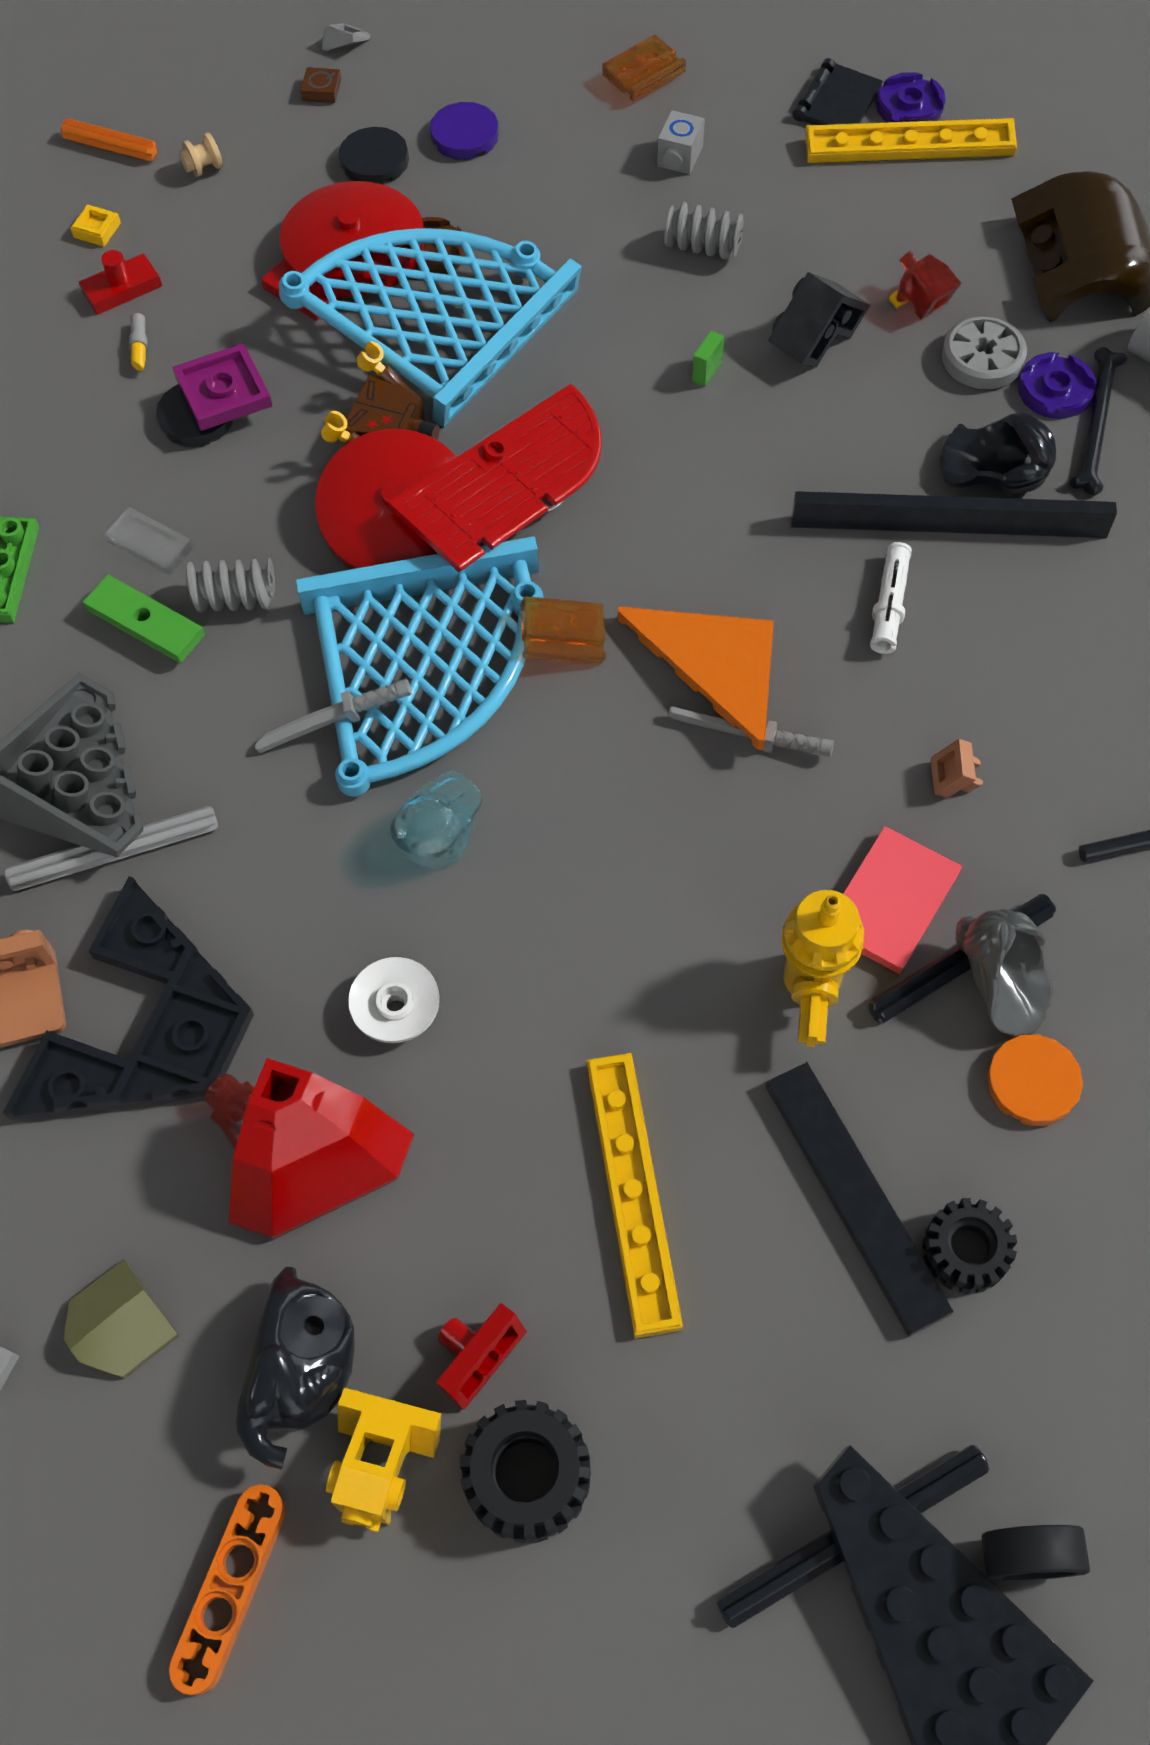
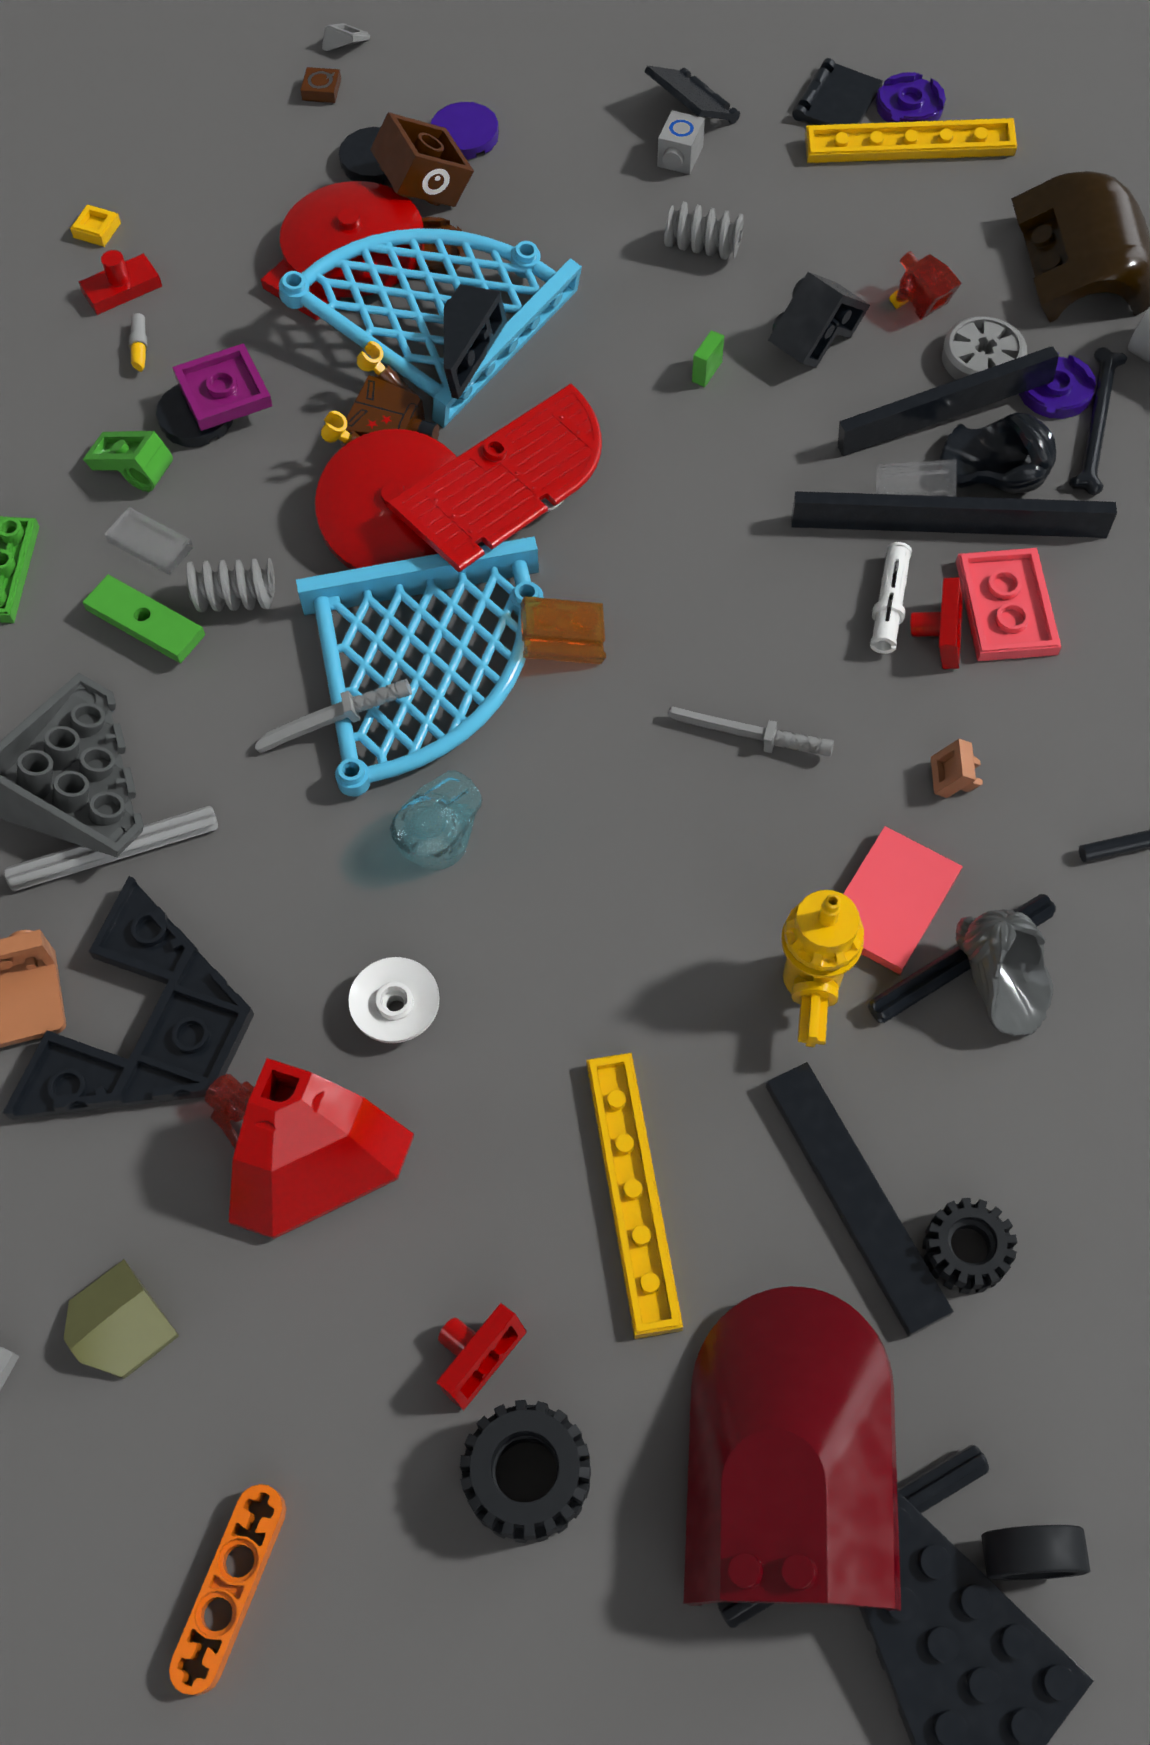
orange axle [60,118,158,162] -> none
tan wheel [179,132,223,177] -> none
black piece [236,1267,355,1470] -> none
yellow tile [326,1387,442,1532] -> none
clear orange plate [602,34,686,101] -> none
orange tile [618,606,774,750] -> none
orange tile [986,1034,1083,1126] -> none
none -> bright green plate [83,431,173,492]
none -> reddish brown brick [370,112,474,207]
none -> black slope [444,284,507,399]
none -> black piece [644,66,740,124]
none -> dark red windscreen [683,1286,901,1611]
none -> black tile [838,346,1059,456]
none -> clear tile [876,459,957,497]
none -> red tile [910,577,963,669]
none -> coral tile [956,548,1061,662]

